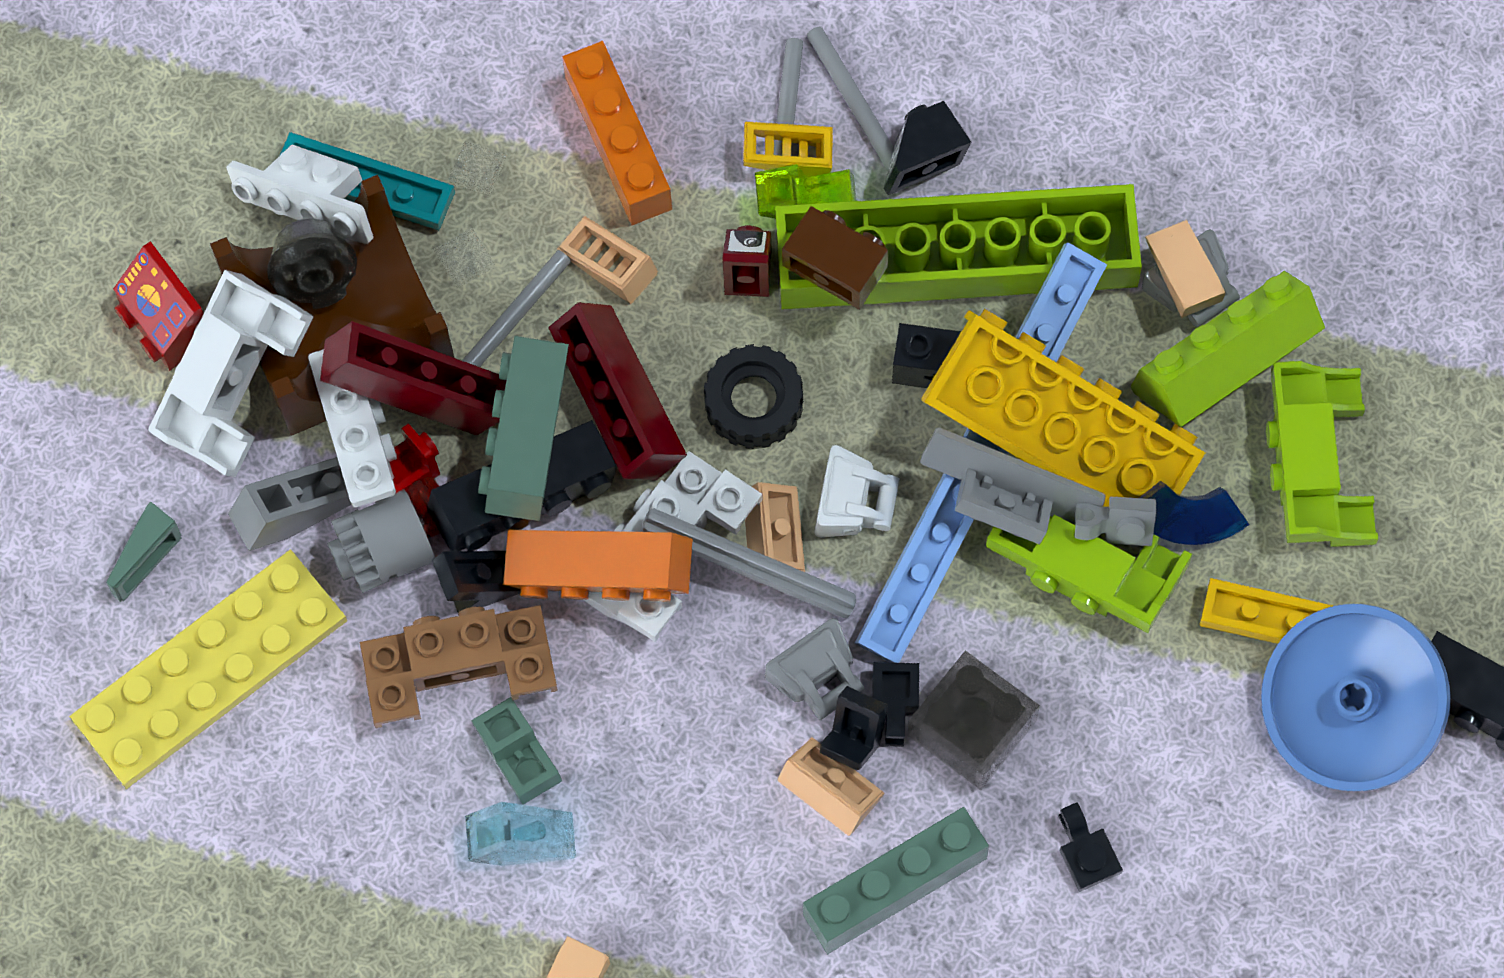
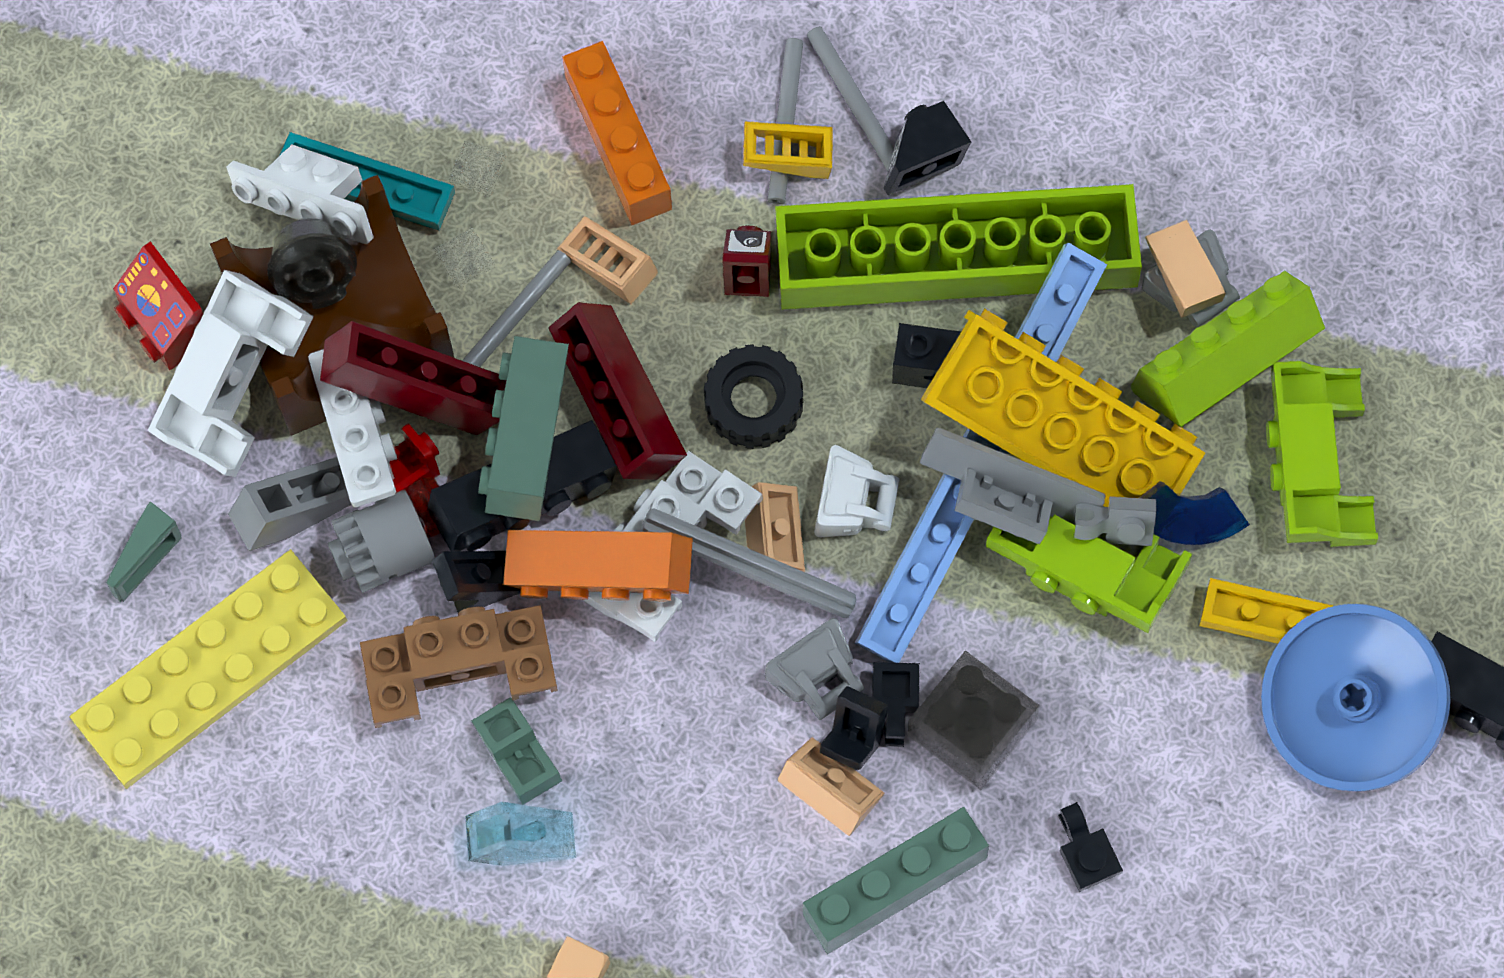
clear neon green slope [755,164,856,219] -> none
reddish brown brick [782,206,888,310] -> none

